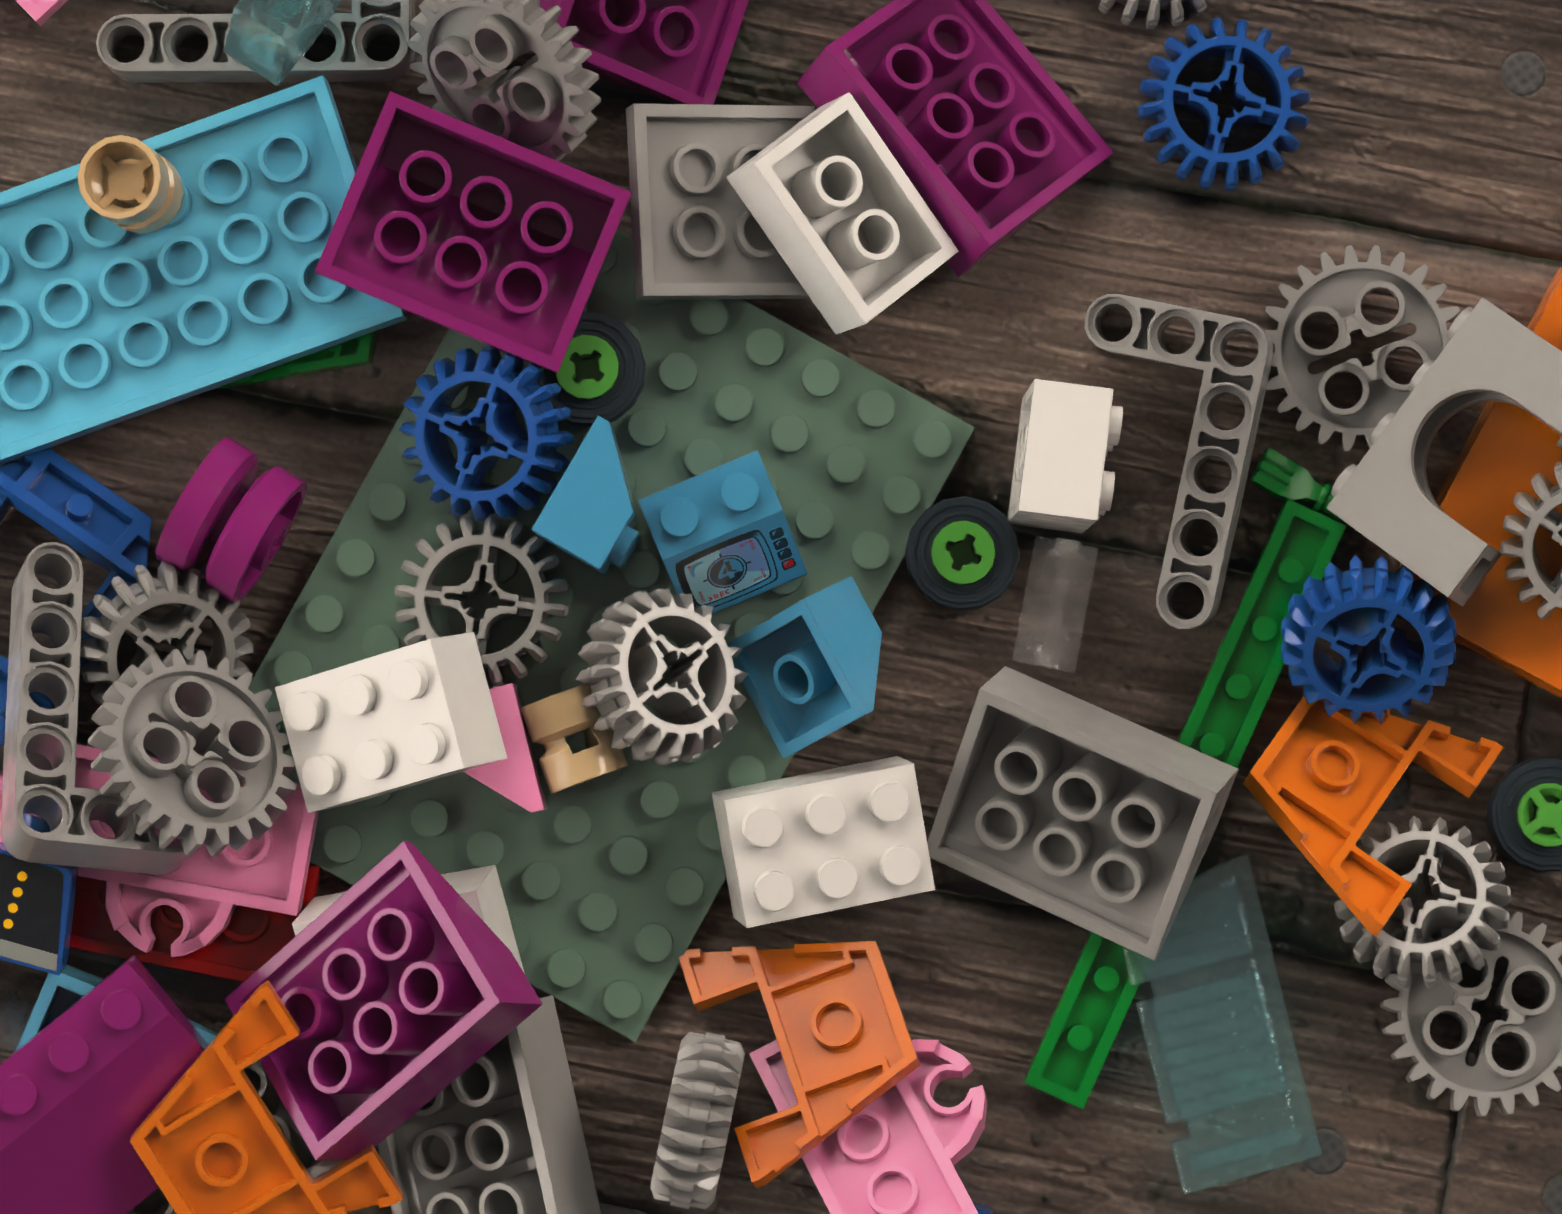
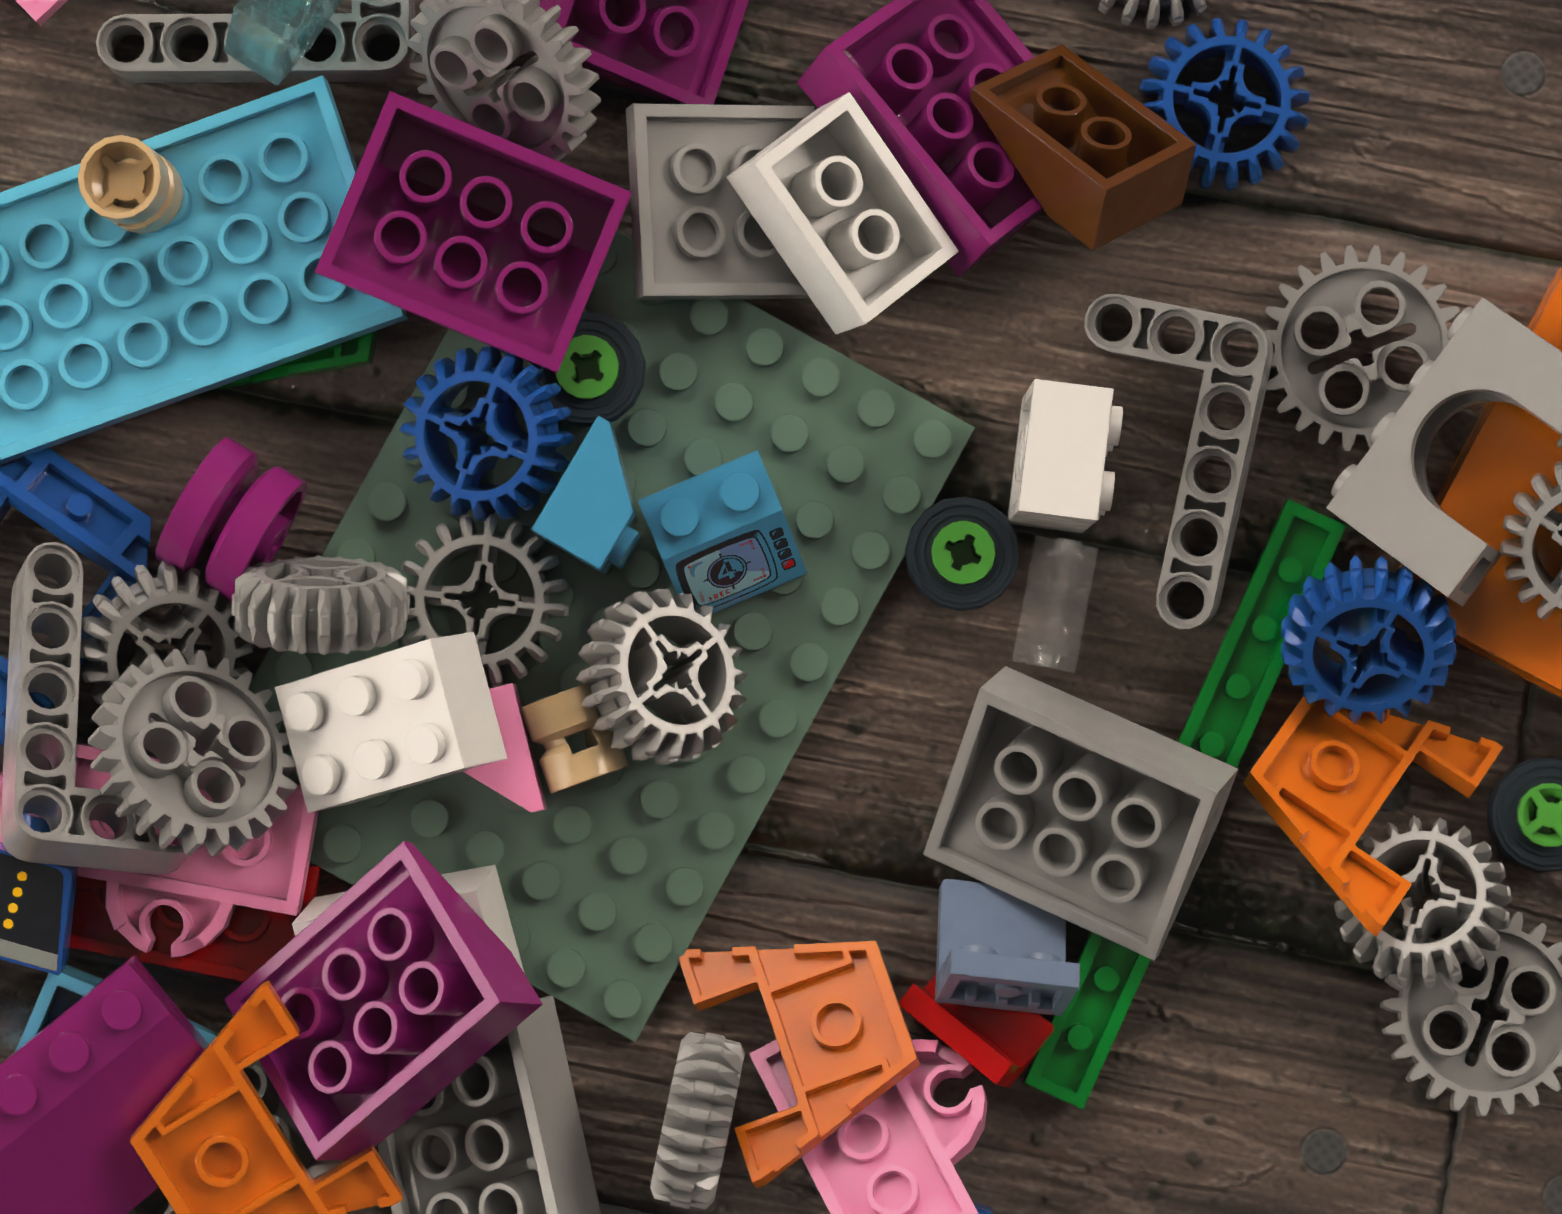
white brick [712,756,935,928] -> none
dark azure slope [727,576,882,759] -> none
clear light blue piece [1122,855,1322,1194] -> none
green piece [1250,448,1362,535] -> none
none -> light grey gear [232,555,410,655]
none -> red panel [899,974,1054,1088]
none -> sand blue bracket [935,879,1080,1016]
none -> reddish brown slope [970,44,1197,250]

